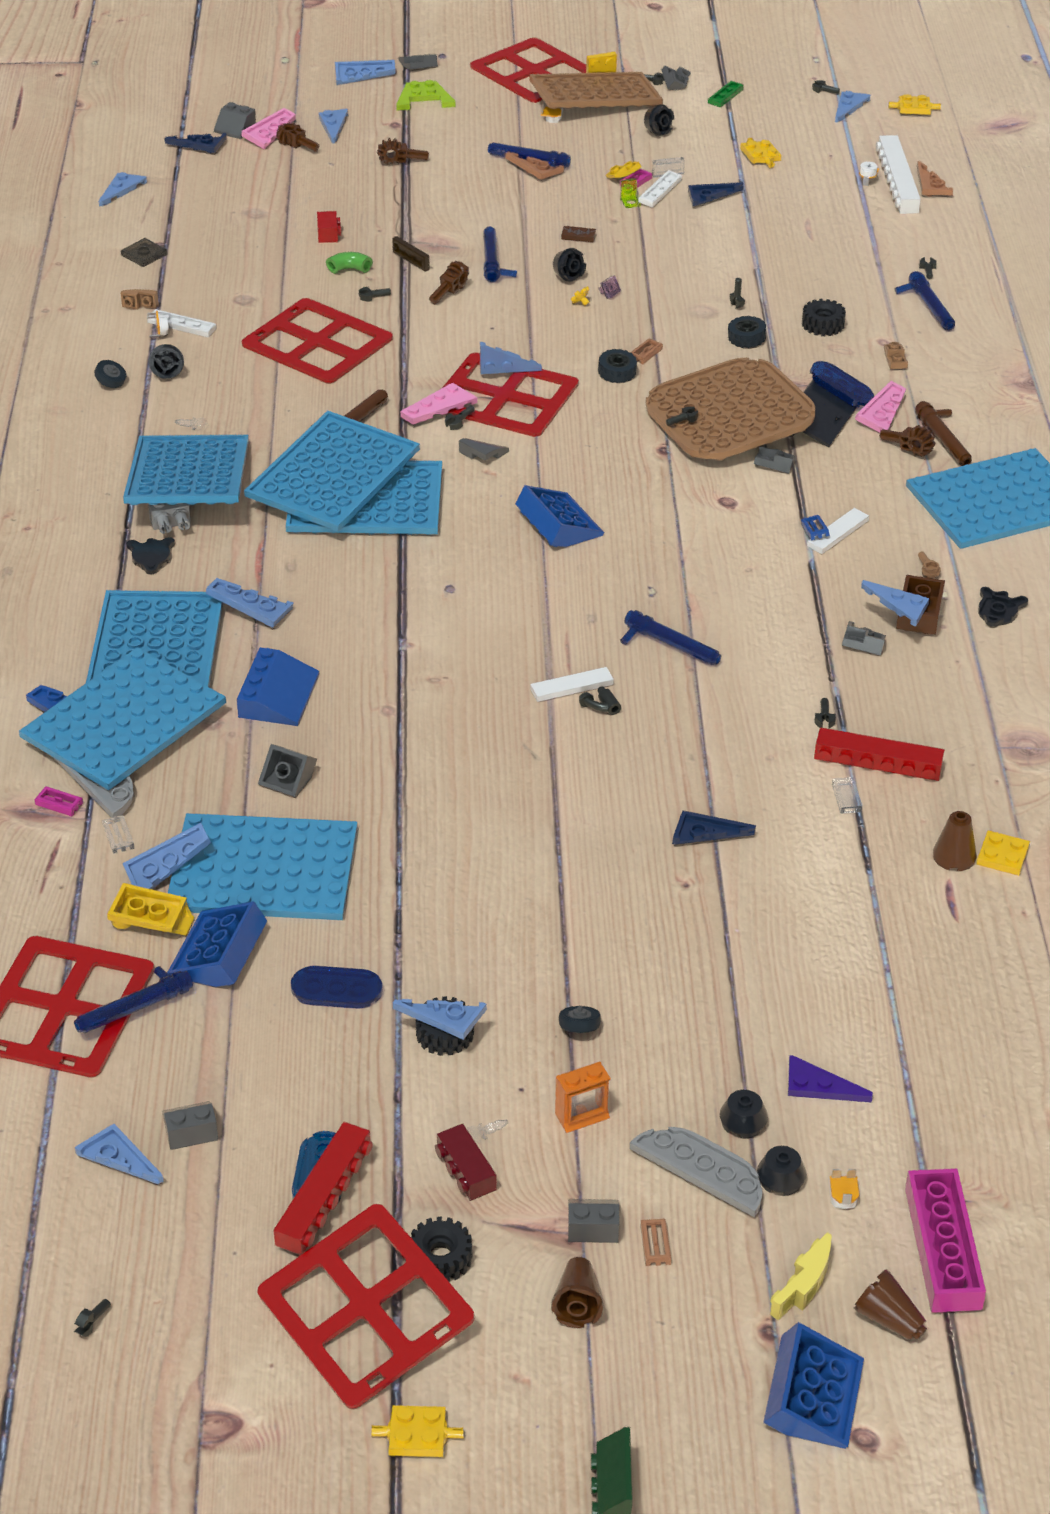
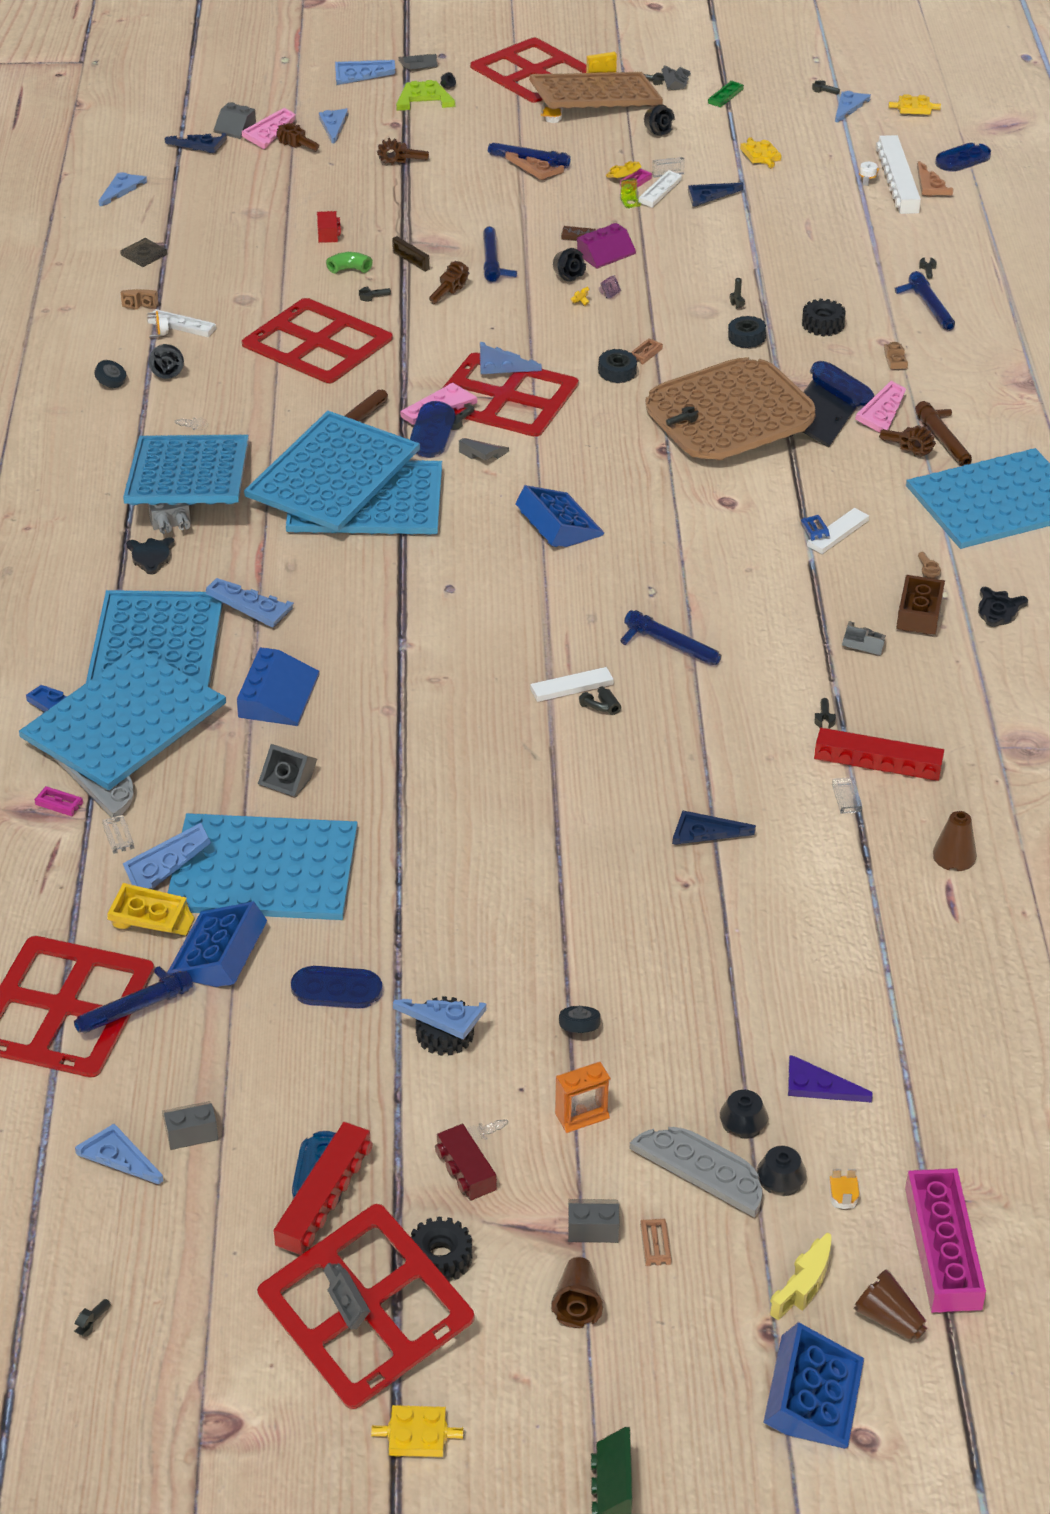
dark grey slope [754,444,795,473] -> none
medium blue wing [861,580,929,626] -> none
yellow plate [976,830,1030,876] -> none
none -> dark grey hinge [323,1263,370,1329]
none -> clear blue tile [410,401,455,458]
none -> black tile [440,72,456,89]
none -> magenta slope [577,223,636,269]
none -> clear blue tile [935,143,991,171]

